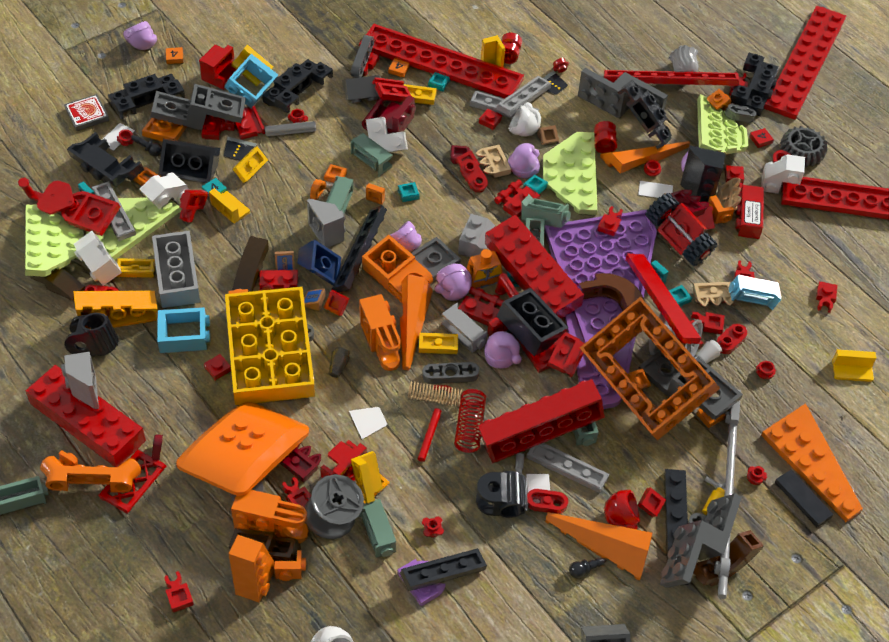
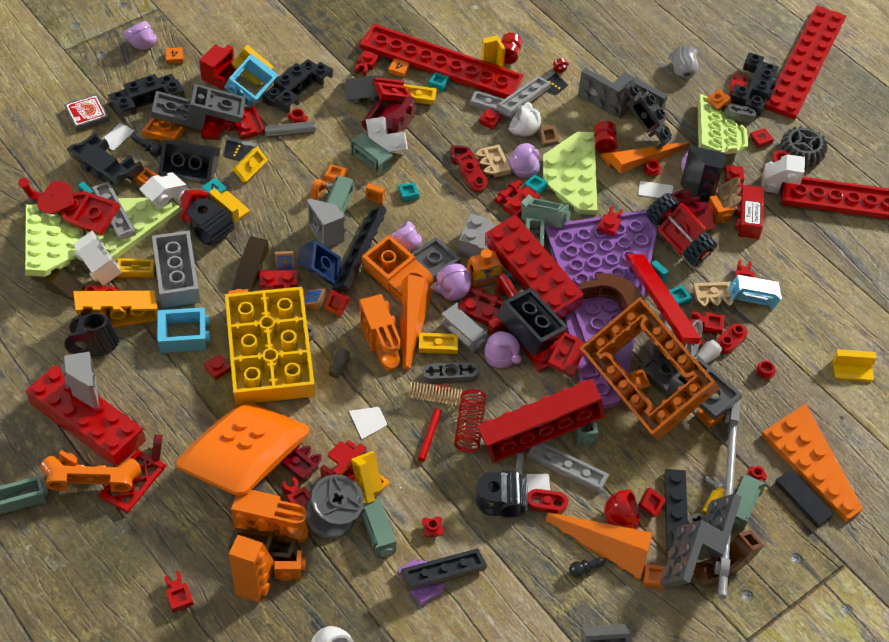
red plate [117,129,134,146] -> none
dark grey beam [351,35,374,78] -> none
red tile [604,70,739,86] -> none
red plate [816,281,838,313] -> none
none -> black piece [188,199,235,246]
none -> orange tile [643,564,665,589]
none -> sand green window [732,474,767,531]

